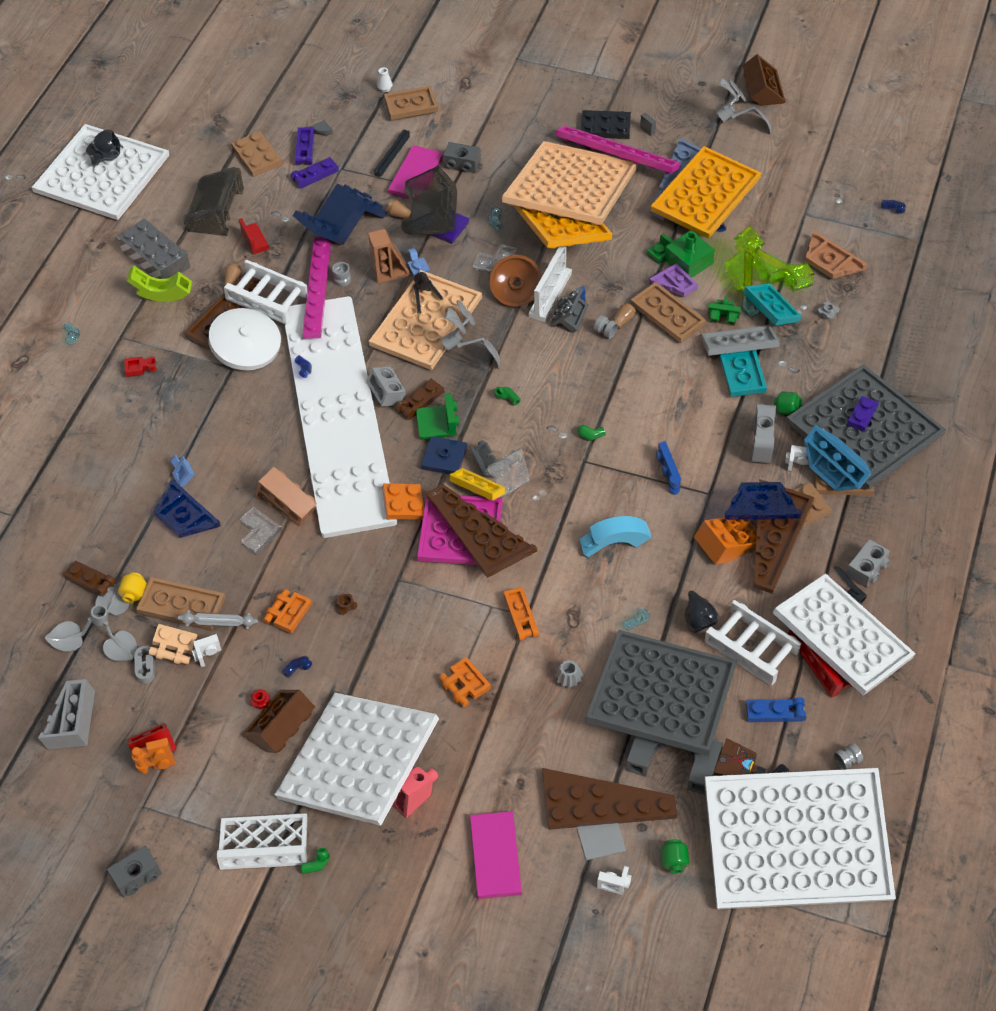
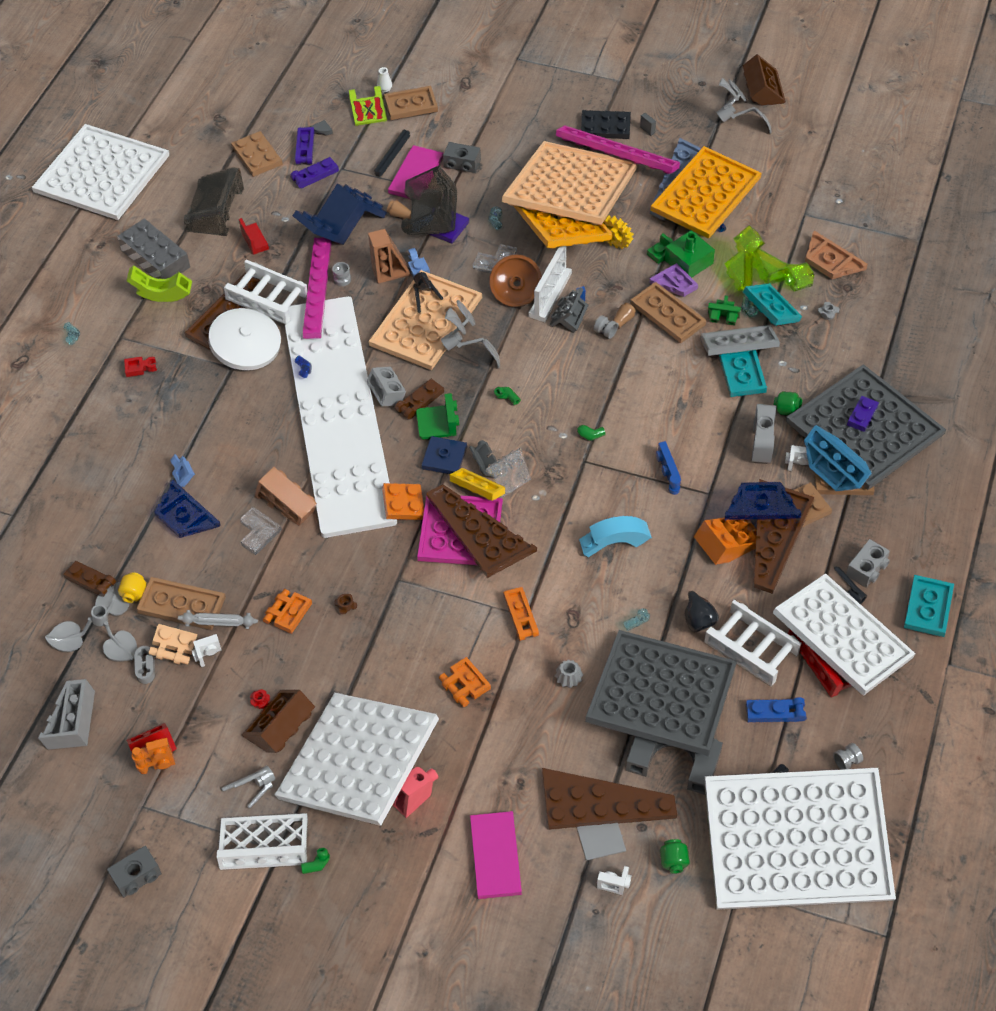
black piece [86,129,121,165] -> none
medium nougat cone [223,263,242,287] -> none
clear blue arm [282,656,312,678] -> none
reddish brown torso [714,738,766,776] -> none
clear blue arm [881,200,906,214] -> none
none -> light grey plant [221,765,275,808]
none -> flag [349,86,387,126]
none -> yellow gear [603,215,634,249]
none -> teal plate [904,575,954,637]

